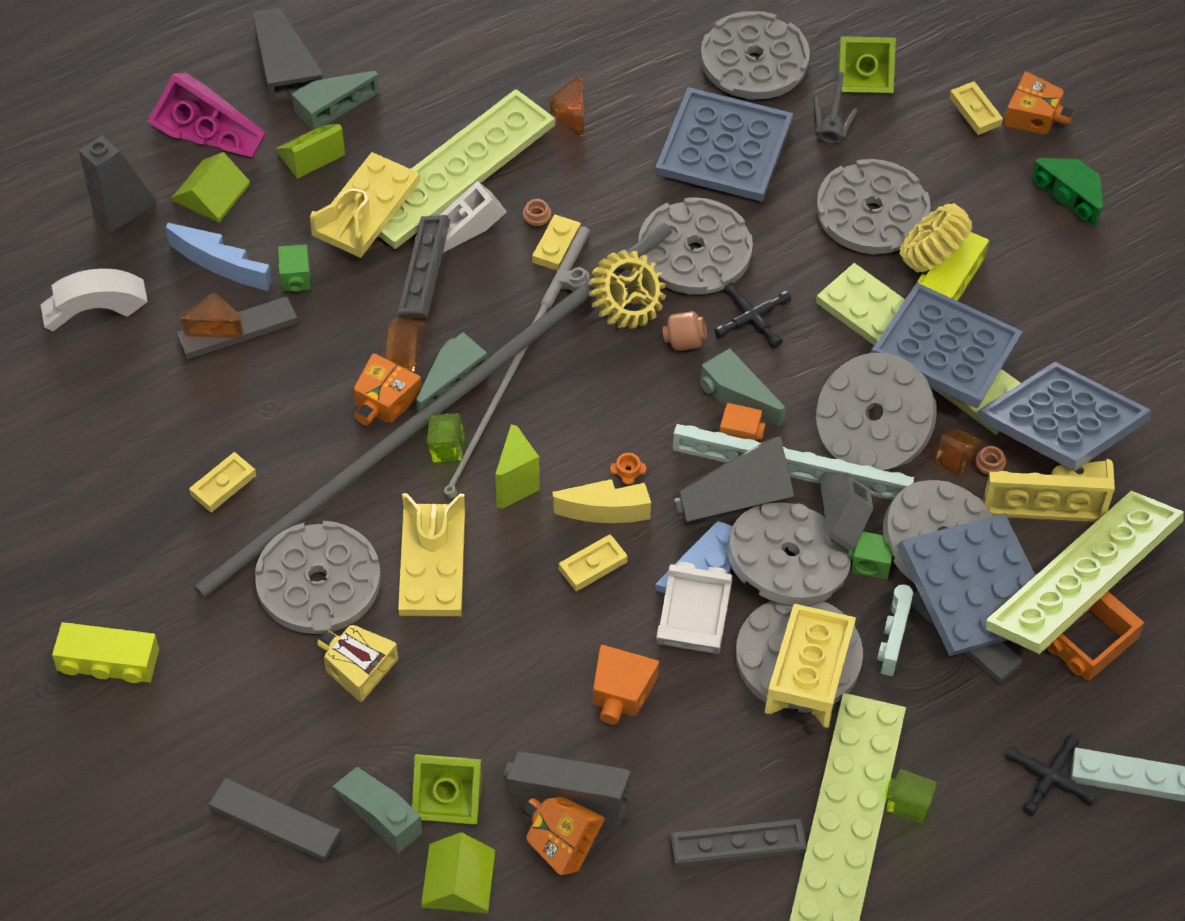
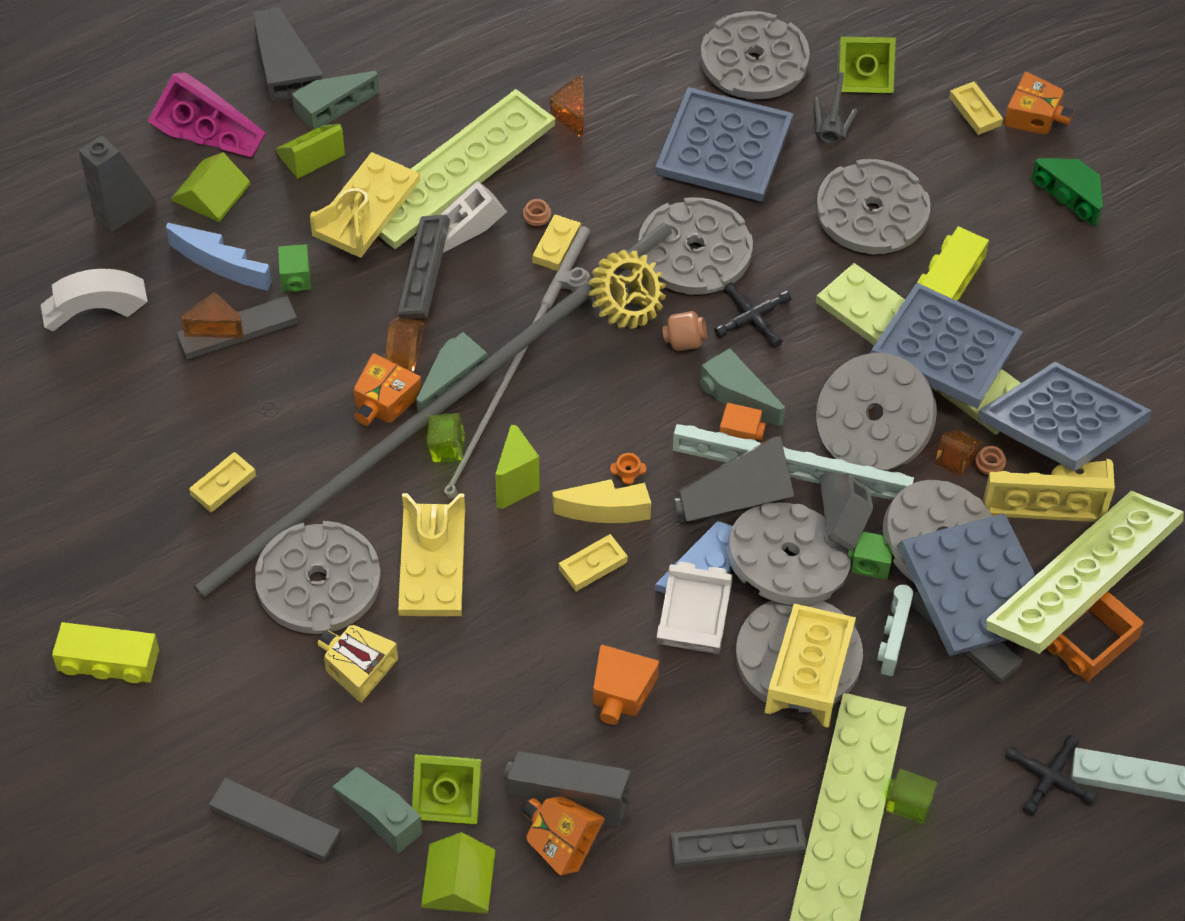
light yellow gear [899,203,972,272] -> none

